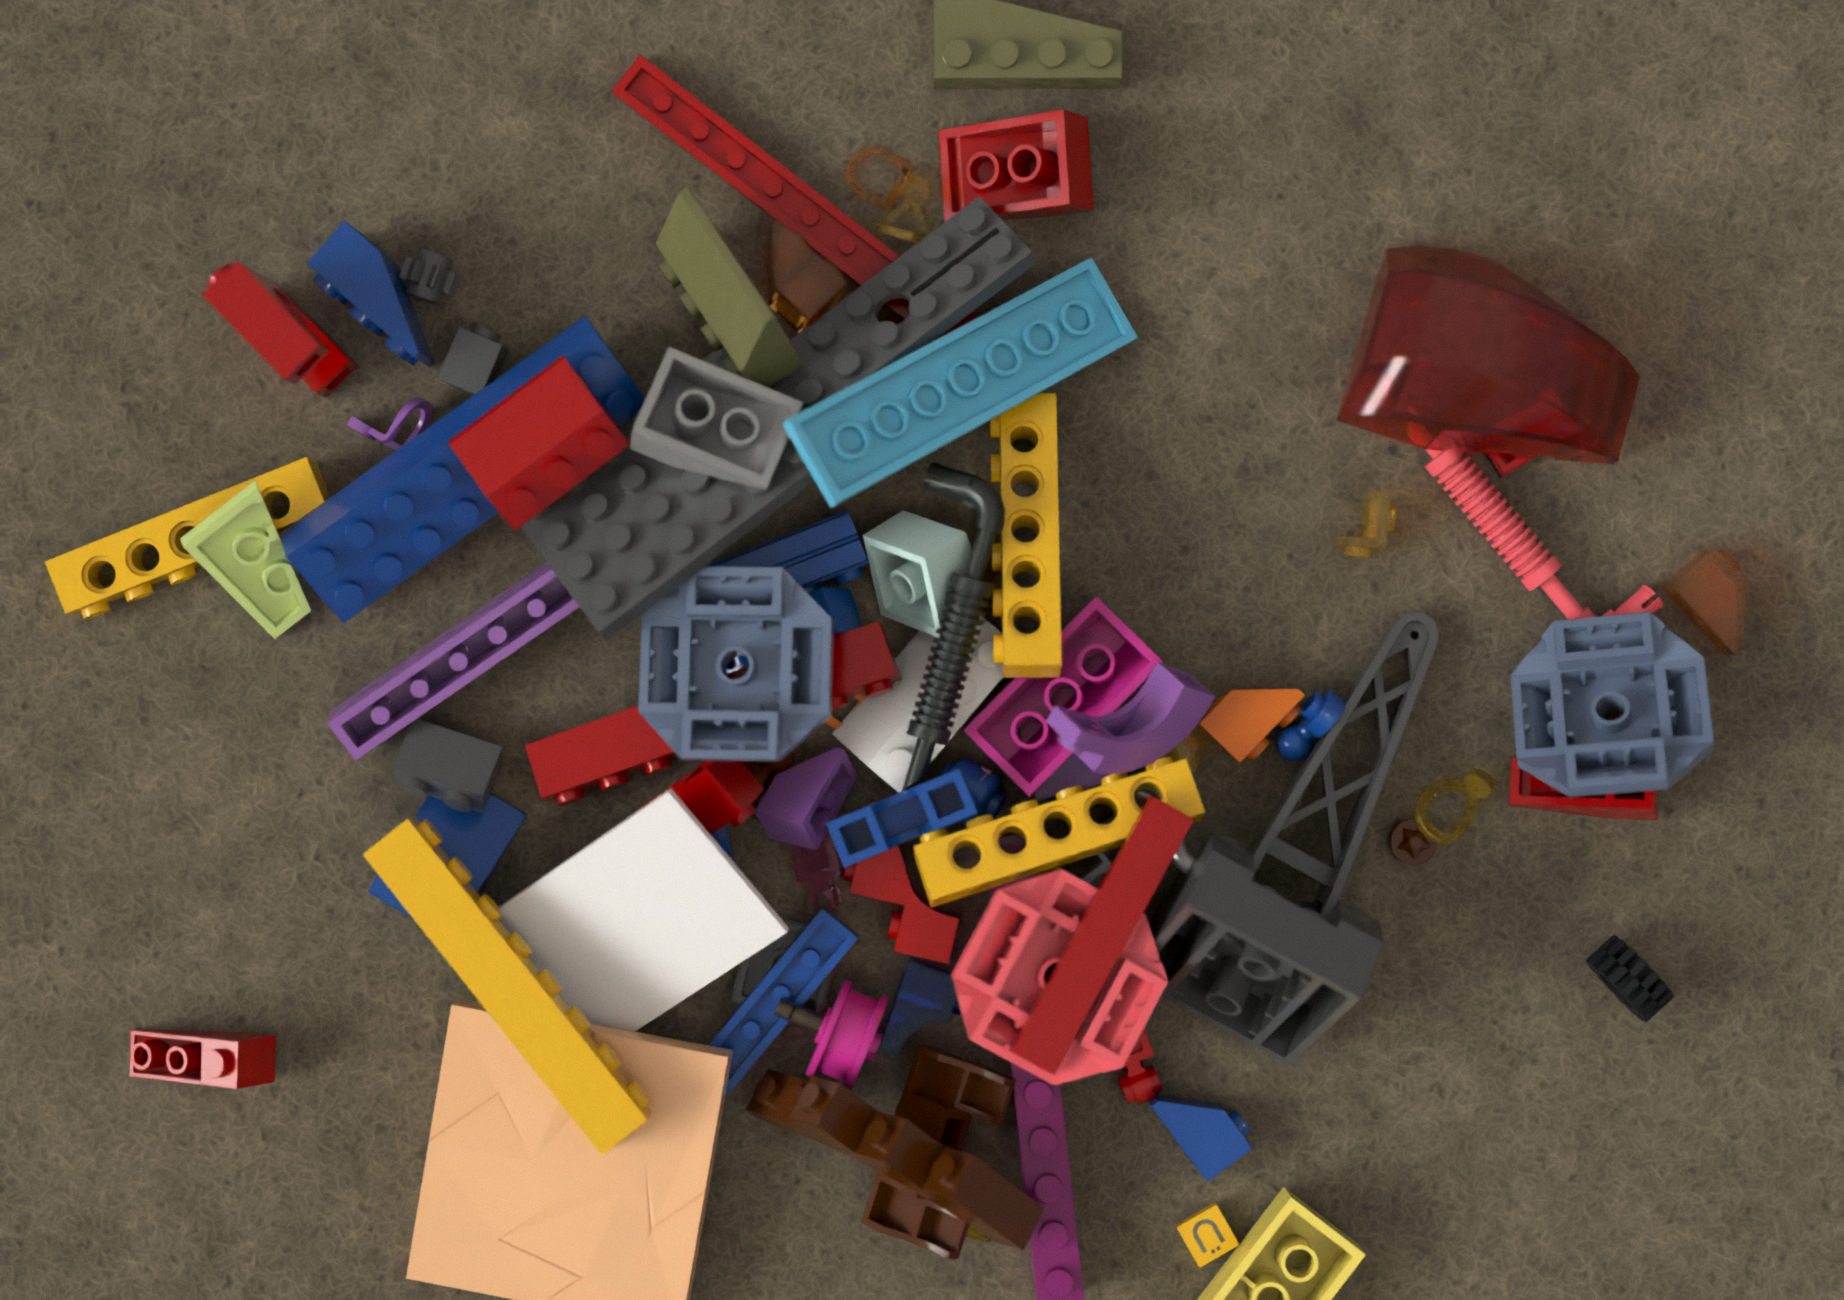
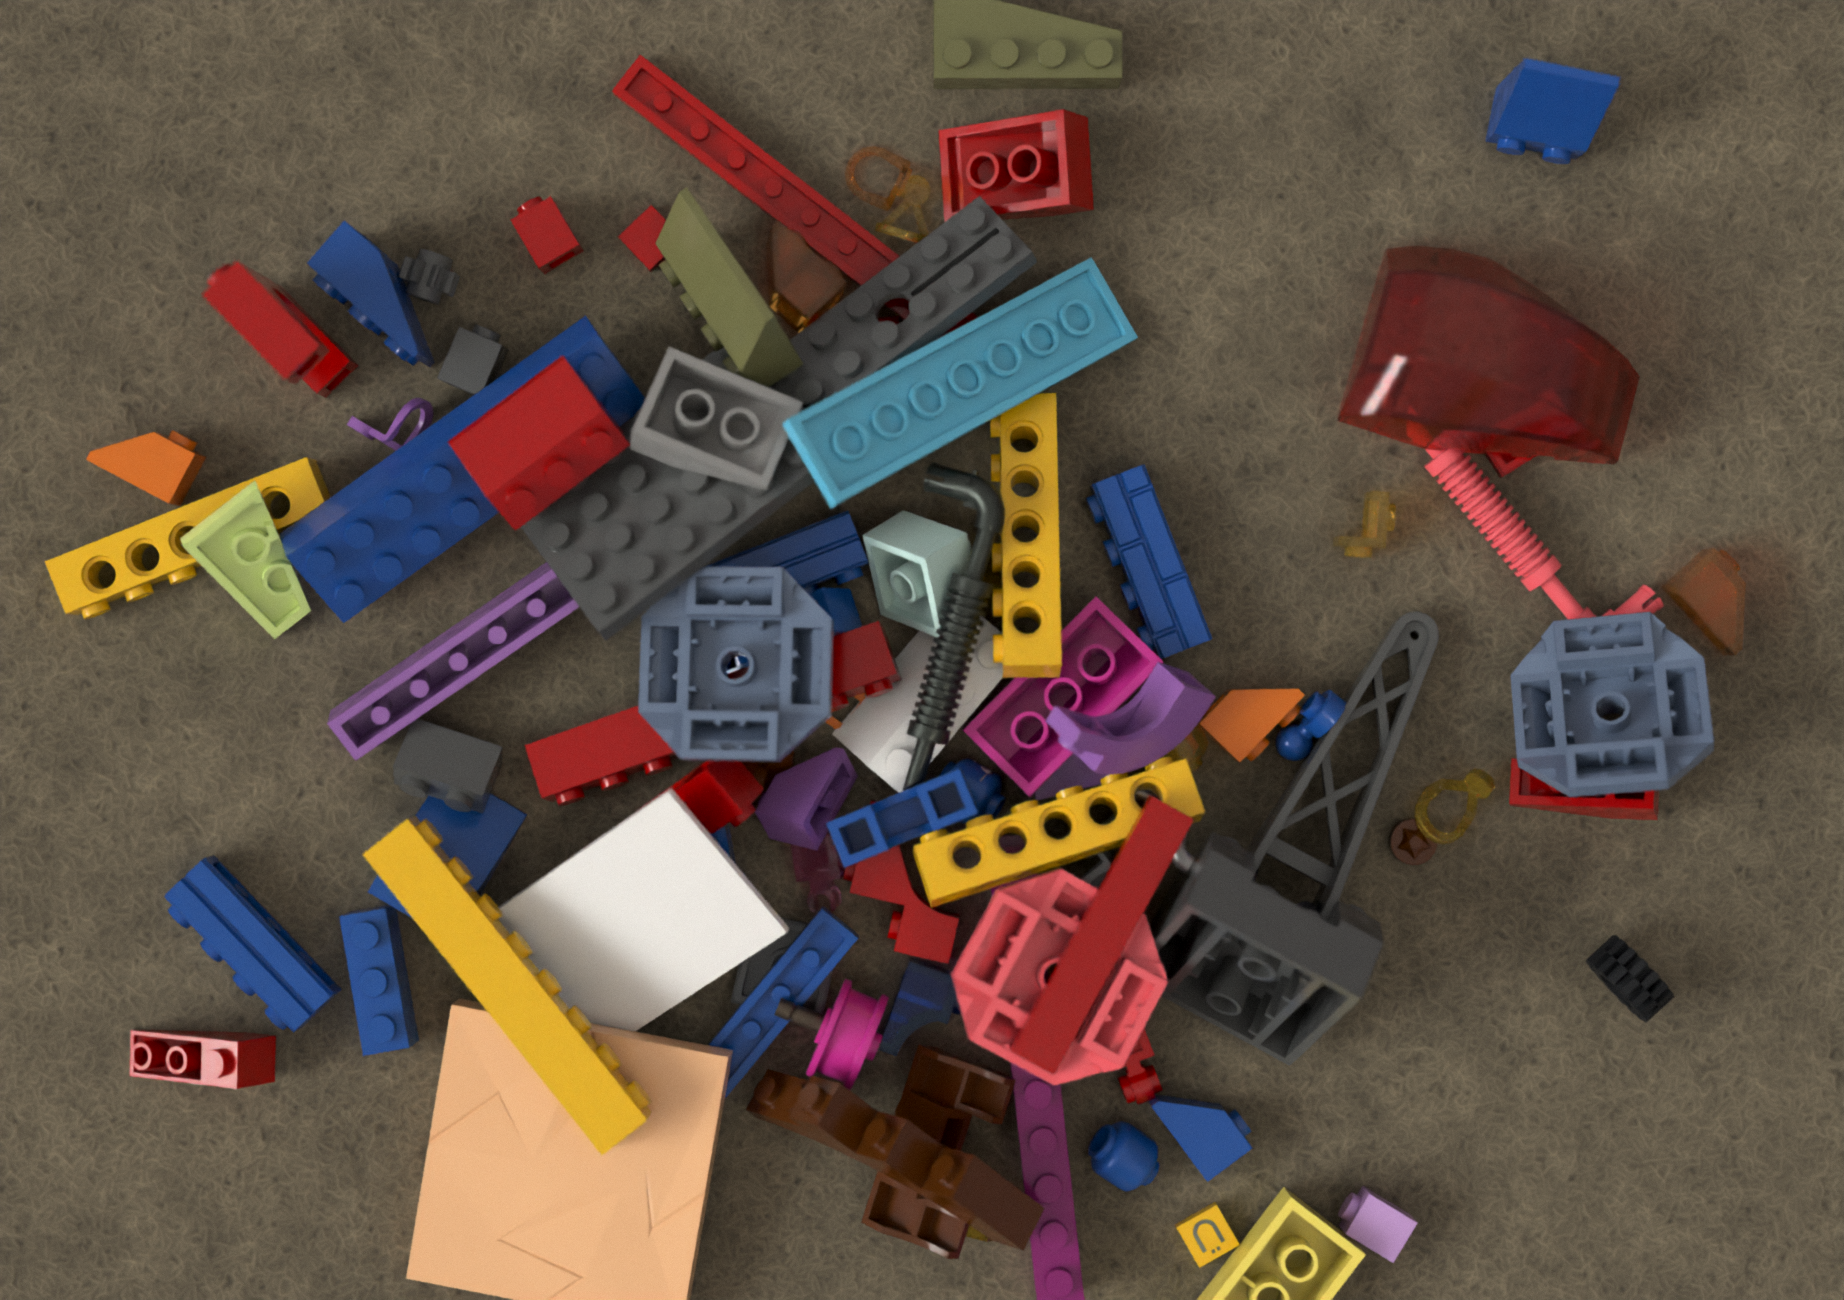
none -> orange slope [86,430,206,506]
none -> blue brick [164,855,342,1033]
none -> blue brick [339,905,419,1056]
none -> red brick [510,196,584,274]
none -> red tile [618,205,666,272]
none -> blue brick [1085,464,1213,659]
none -> blue head [1088,1121,1159,1192]
none -> lavender brick [1338,1186,1418,1263]
none -> blue slope [1485,58,1620,164]

